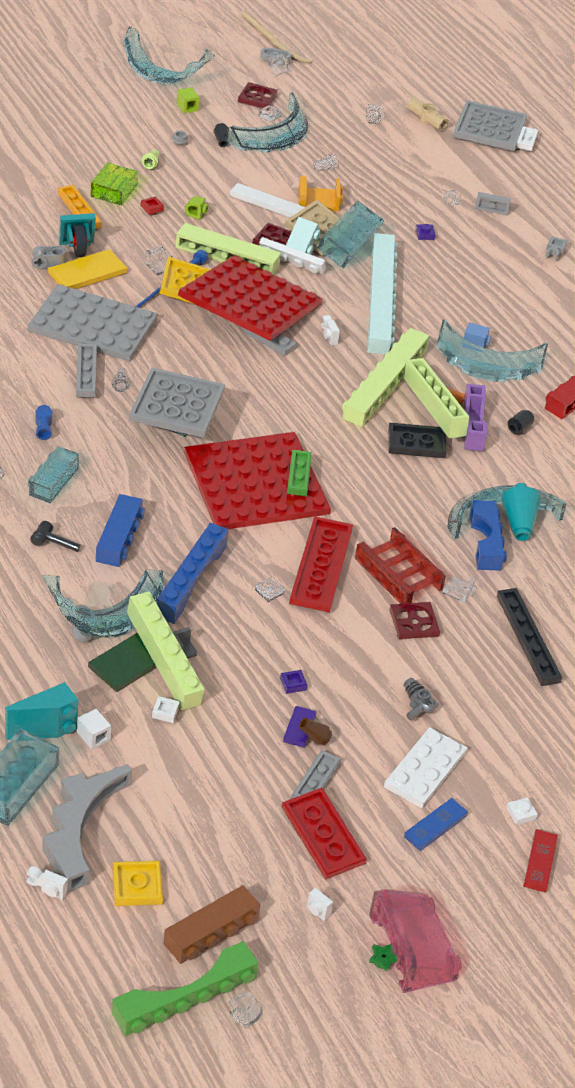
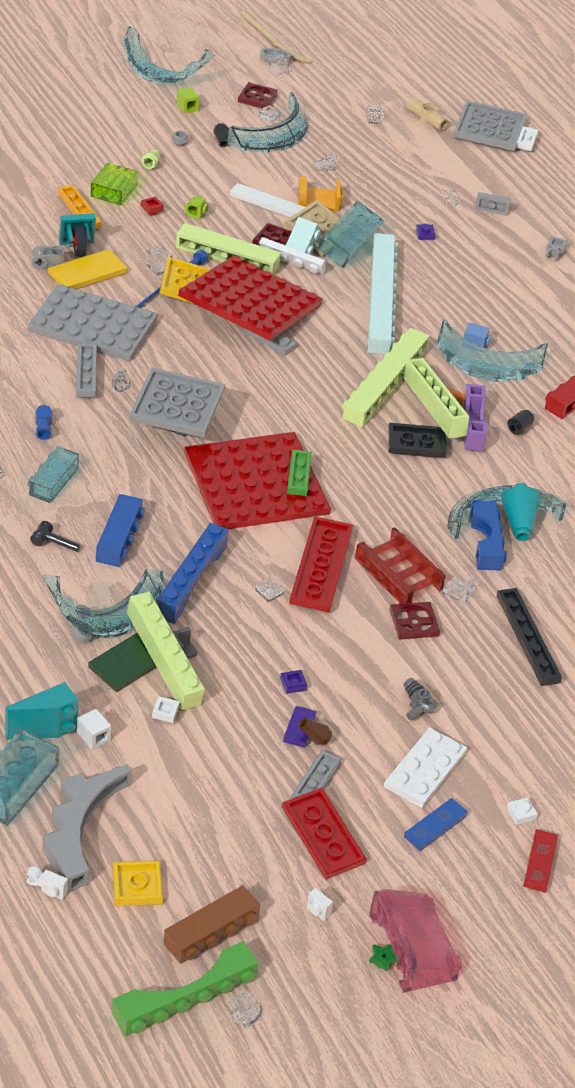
white plate [321,315,340,346] -> none

